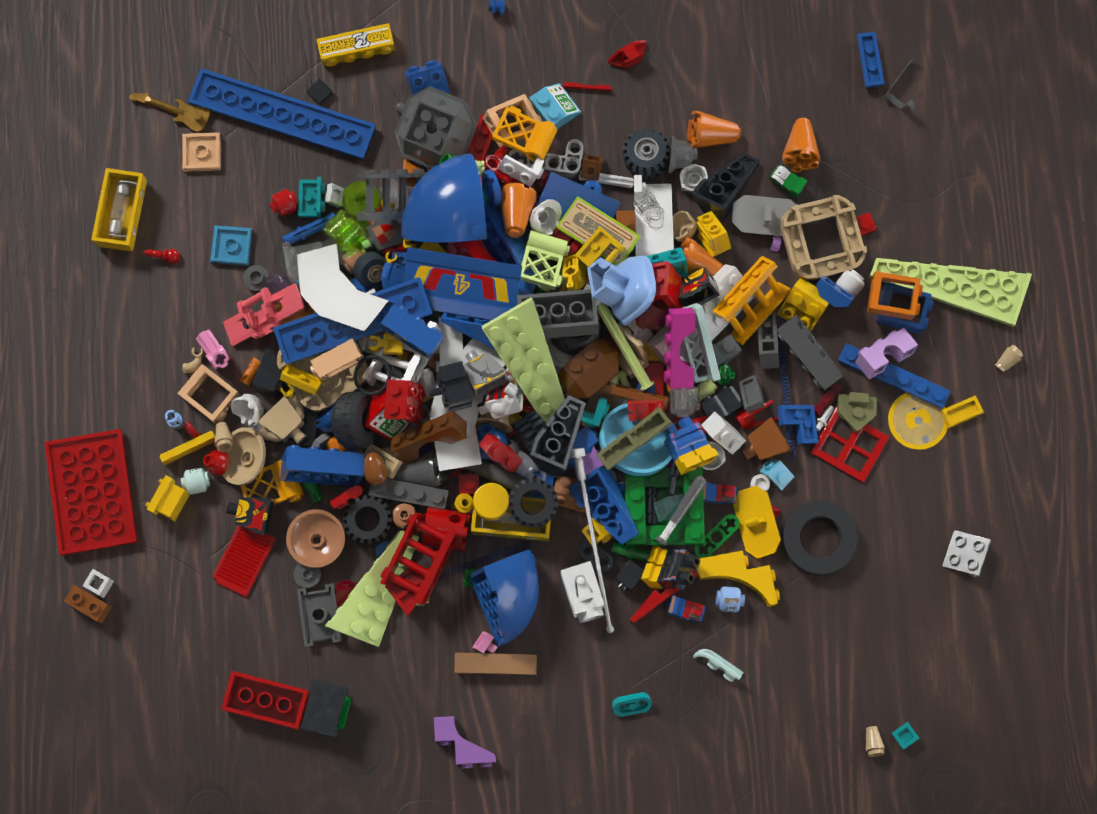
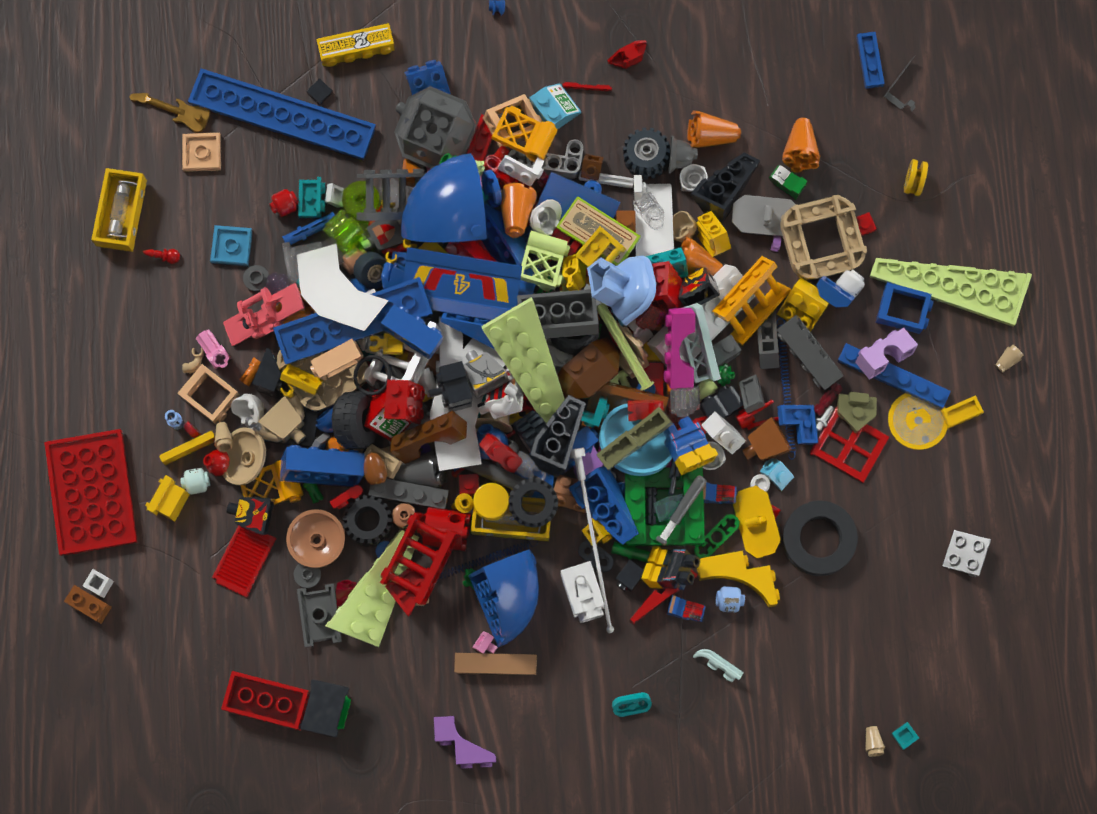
orange window [867,271,923,320] -> none
none -> yellow head [904,159,928,196]

